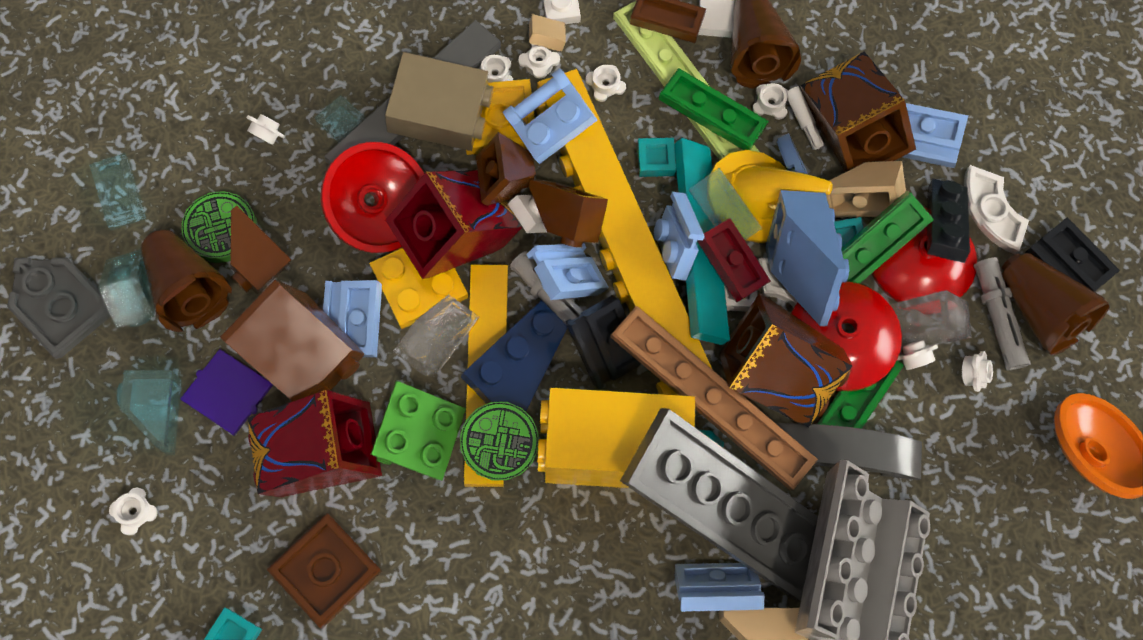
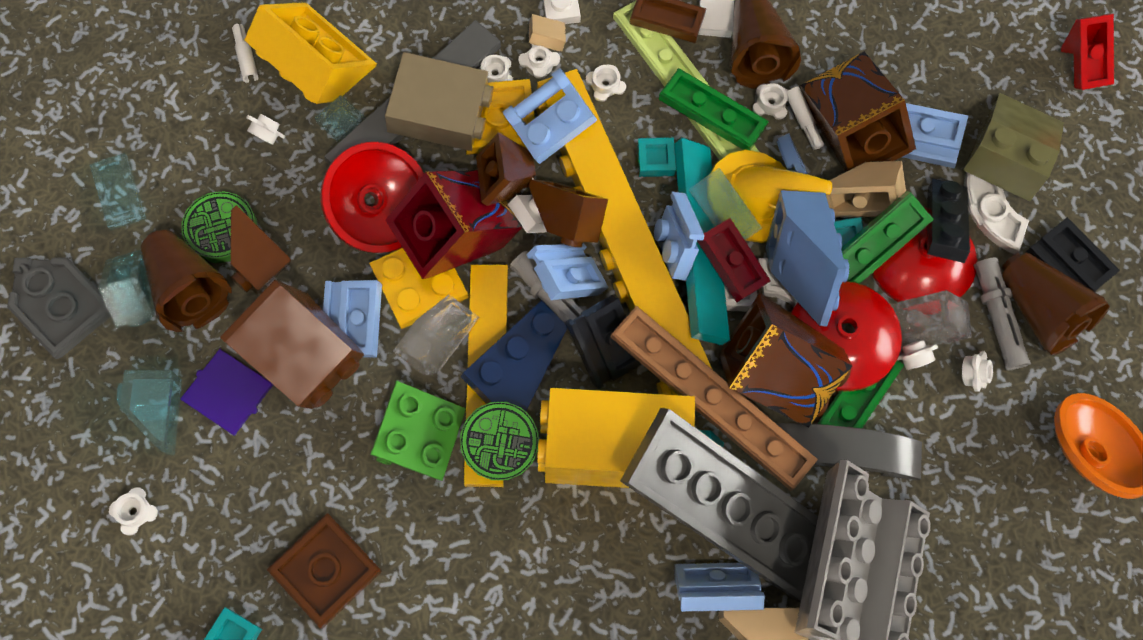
dark red slope [248,390,382,497] -> none
none -> white pin [232,24,259,83]
none -> yellow slope [244,2,377,104]
none -> olive slope [963,92,1064,202]
none -> red slope [1061,13,1114,90]

